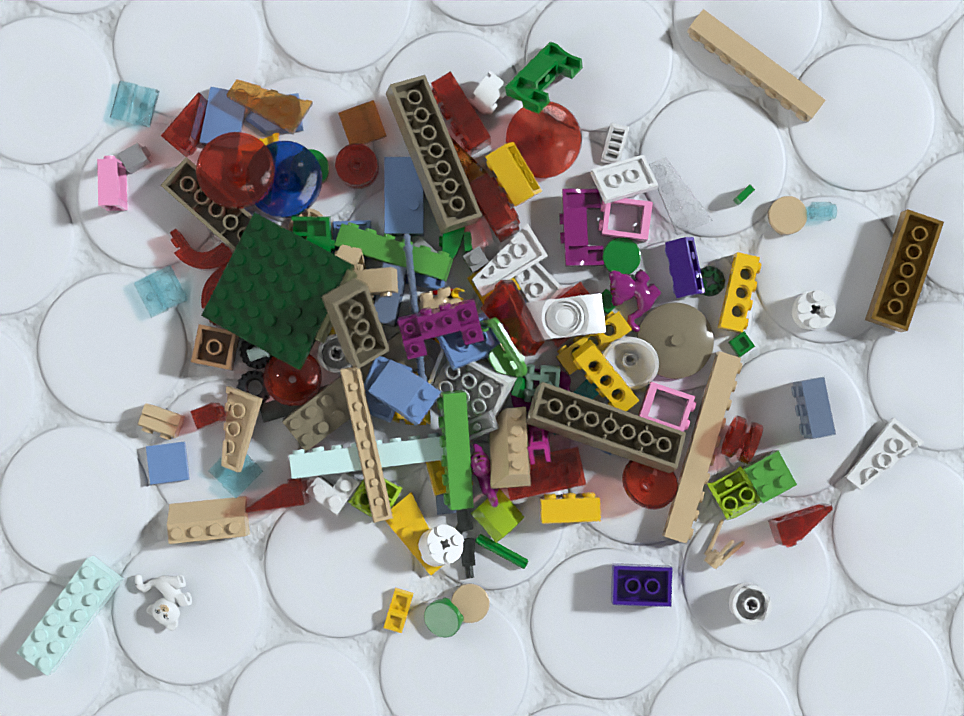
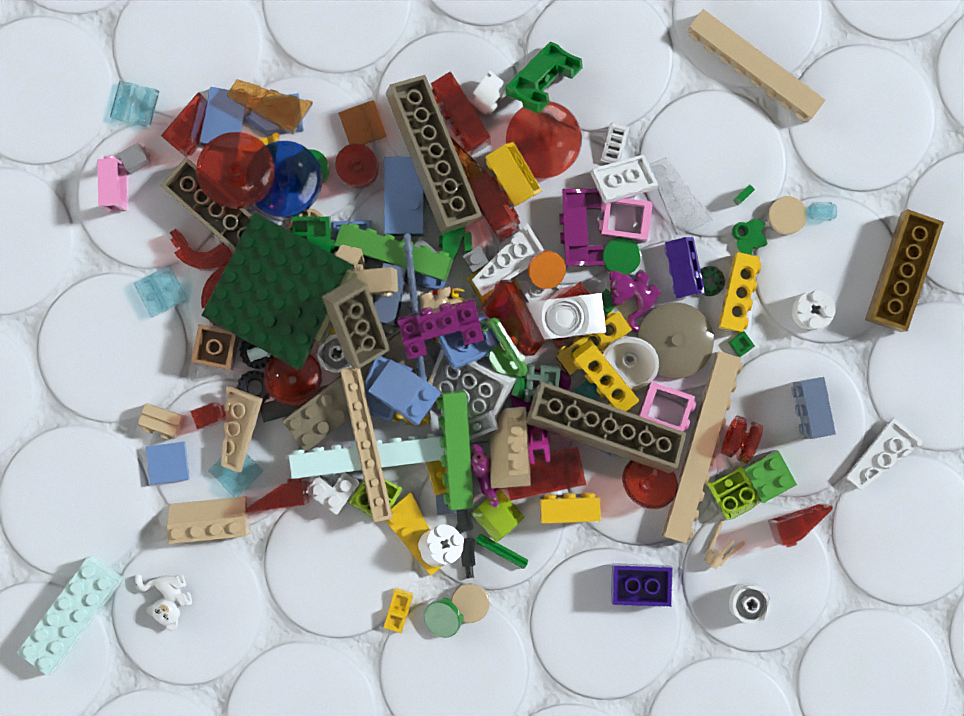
none -> orange tile [528,250,566,289]
none -> green plate [732,219,768,255]

